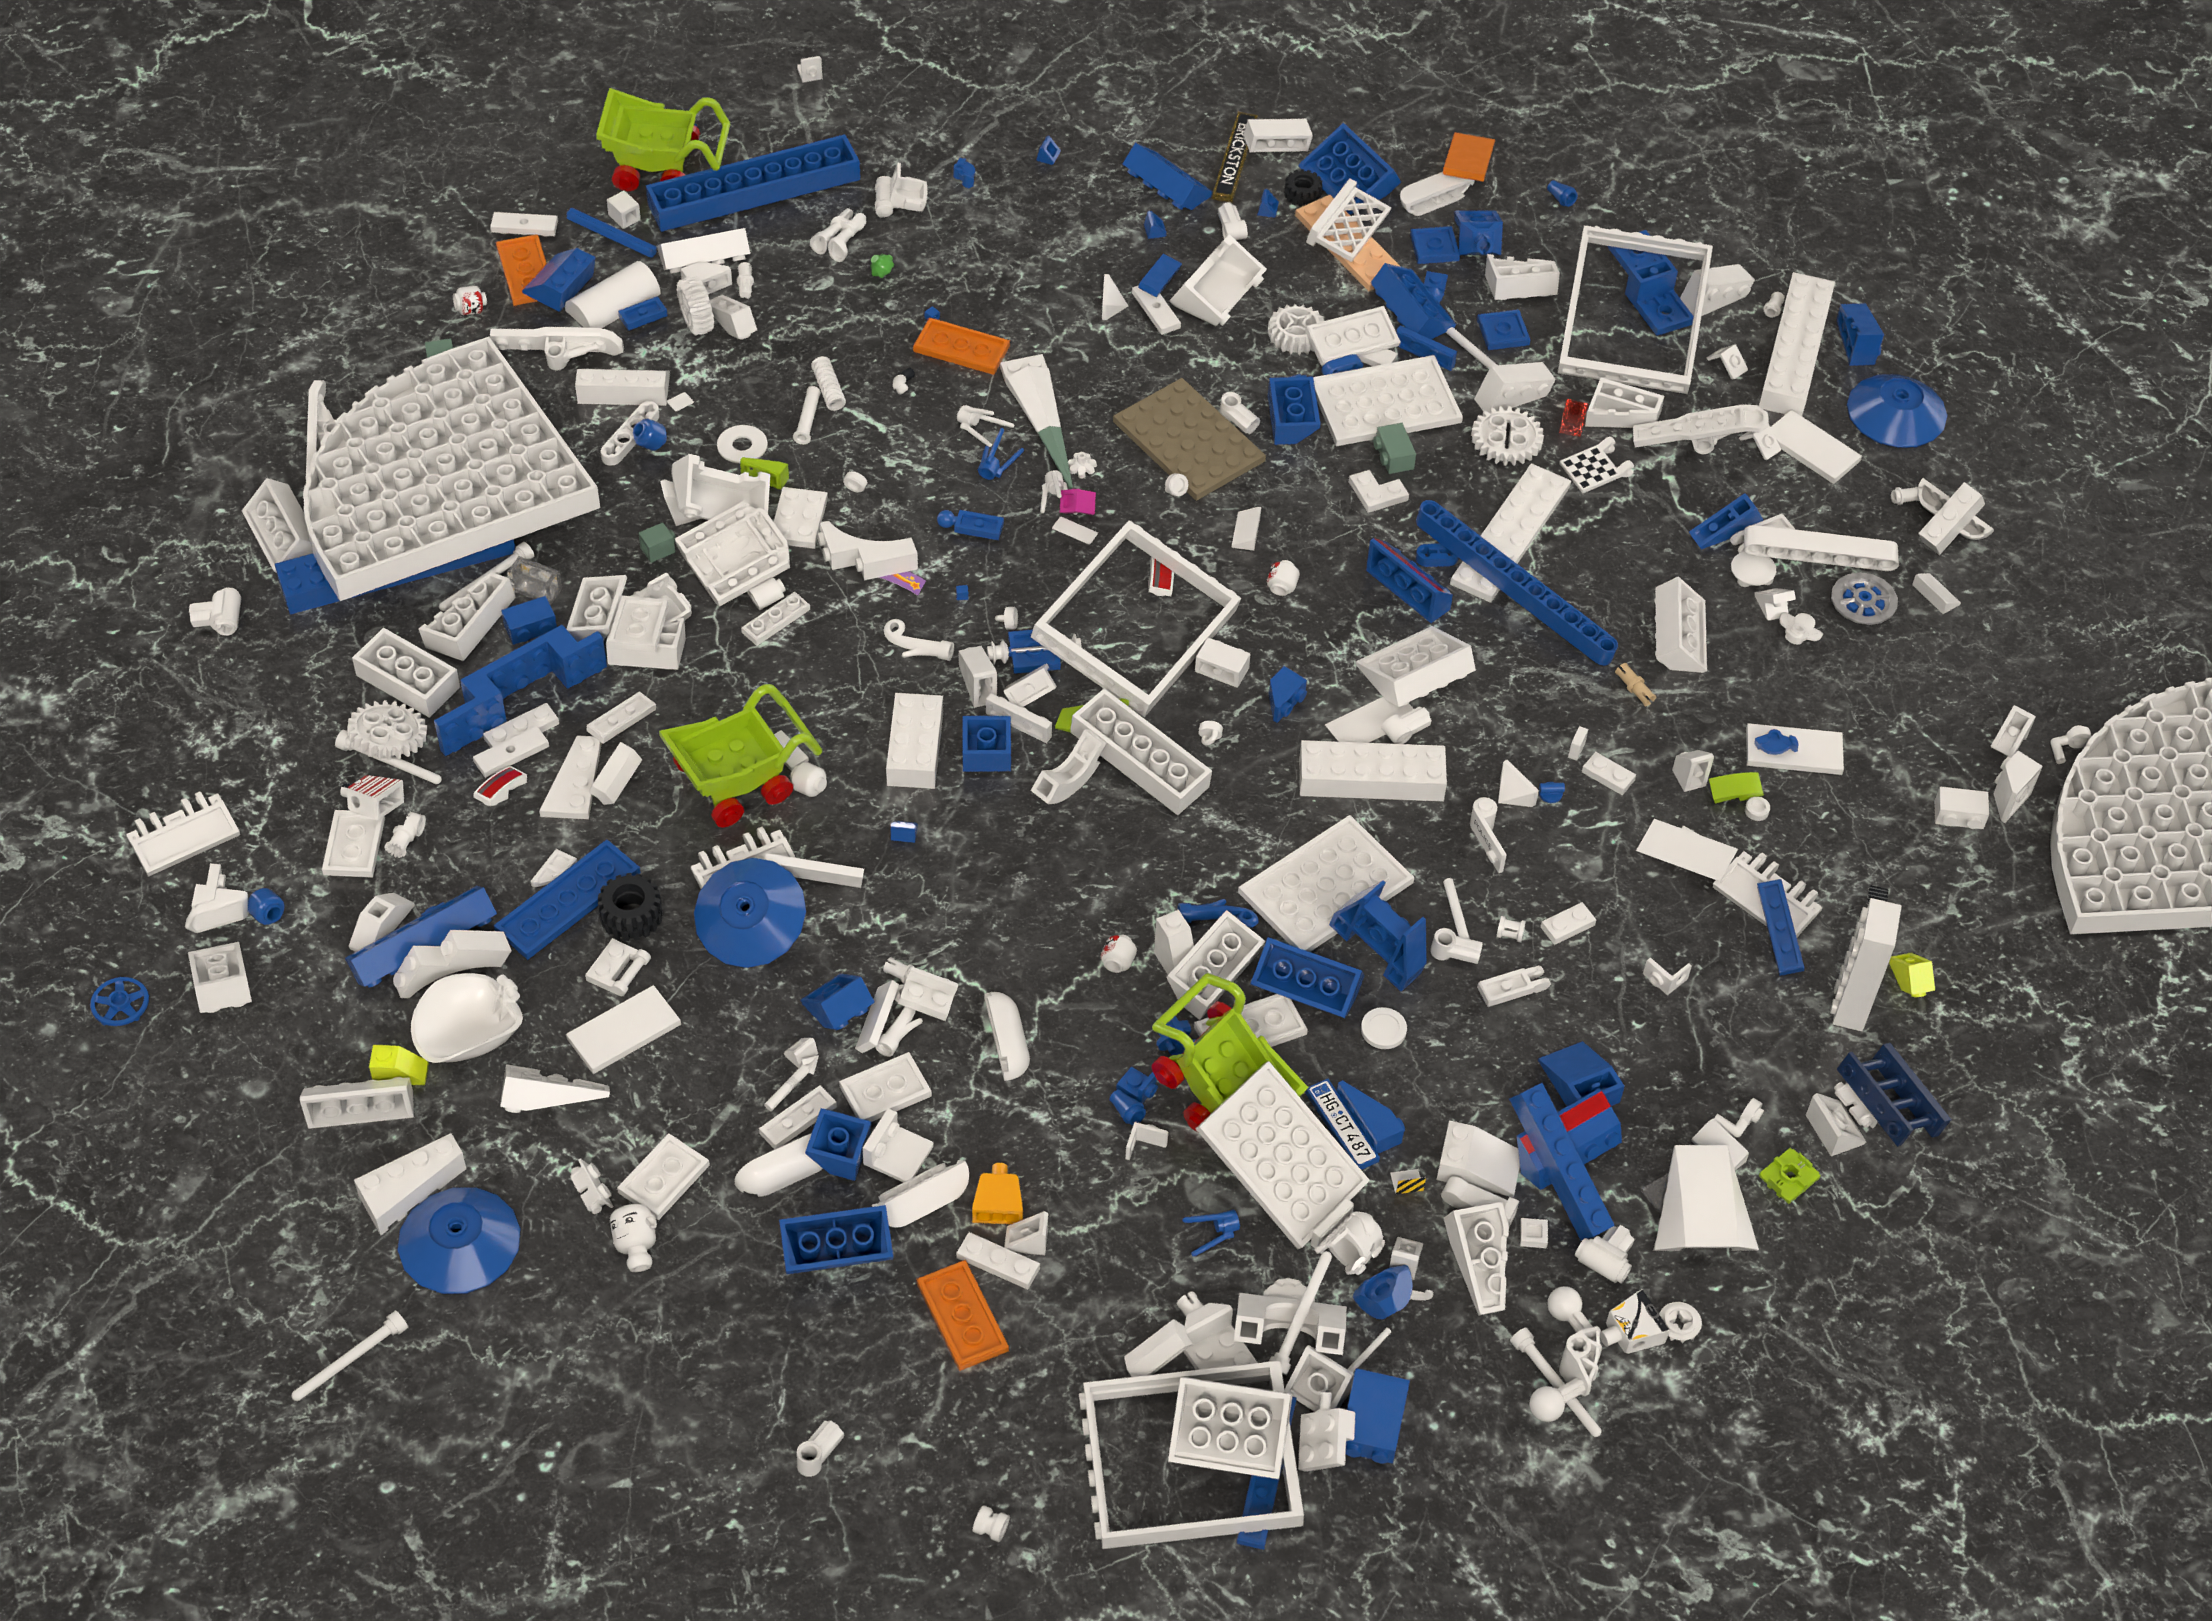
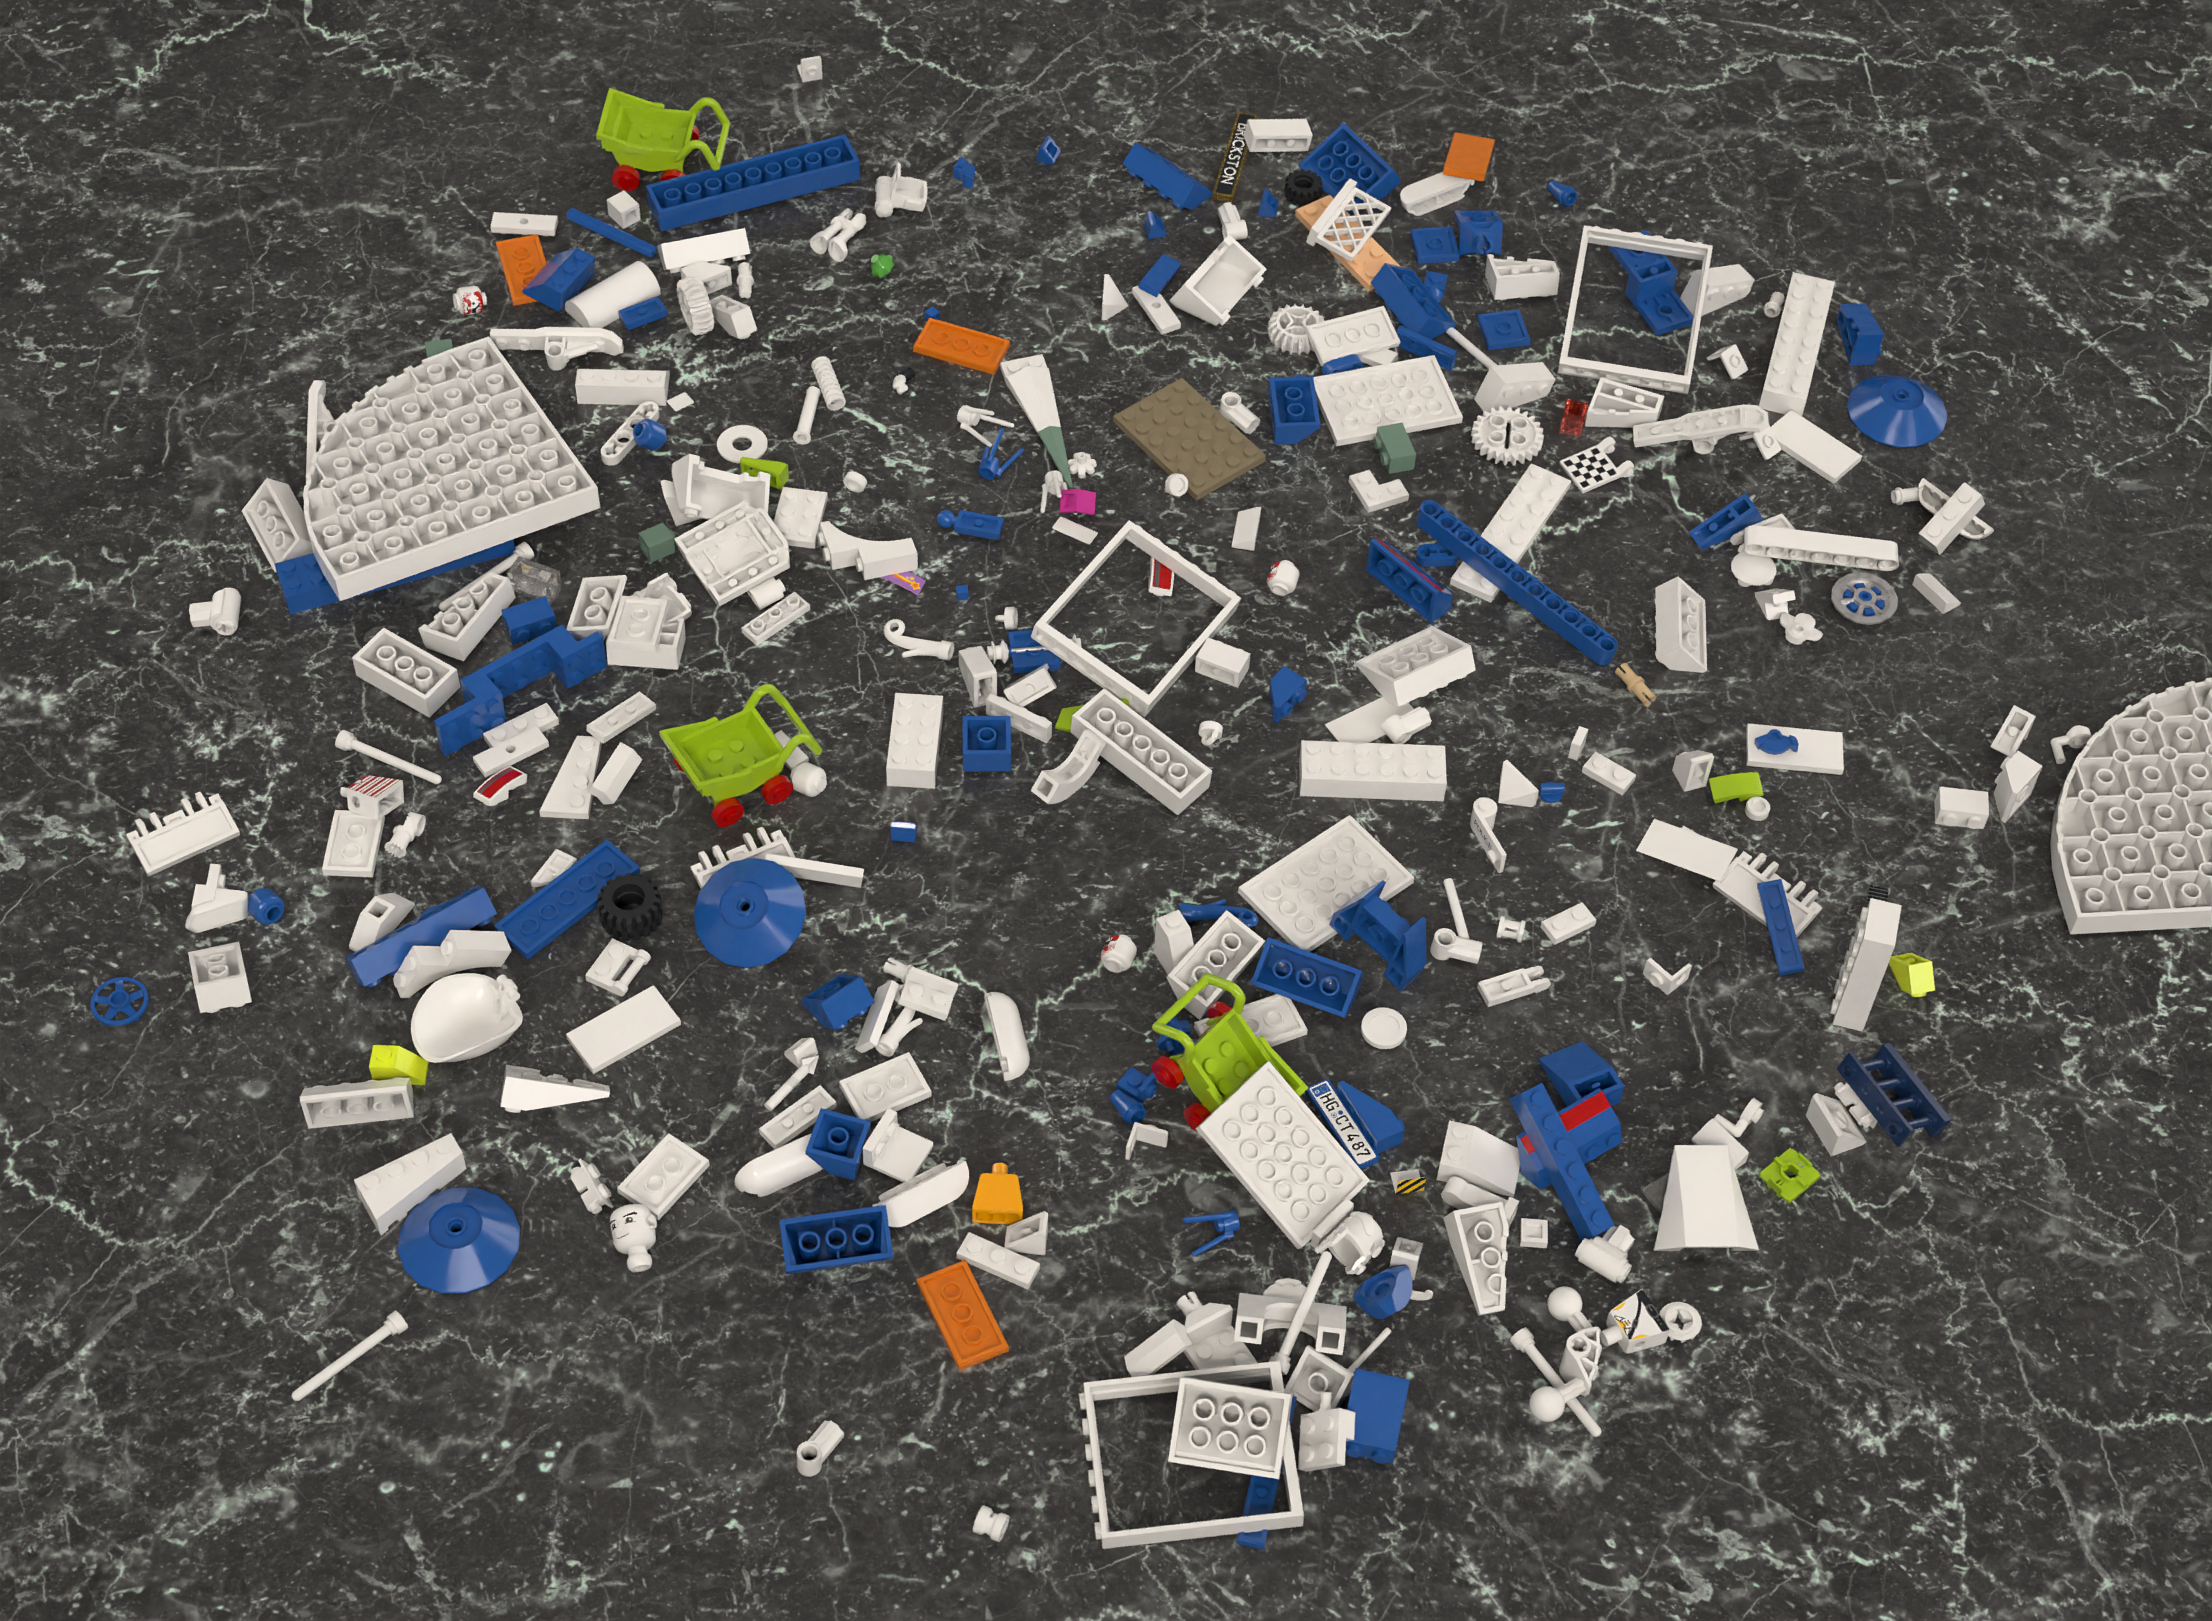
white gear [347,700,427,760] -> none

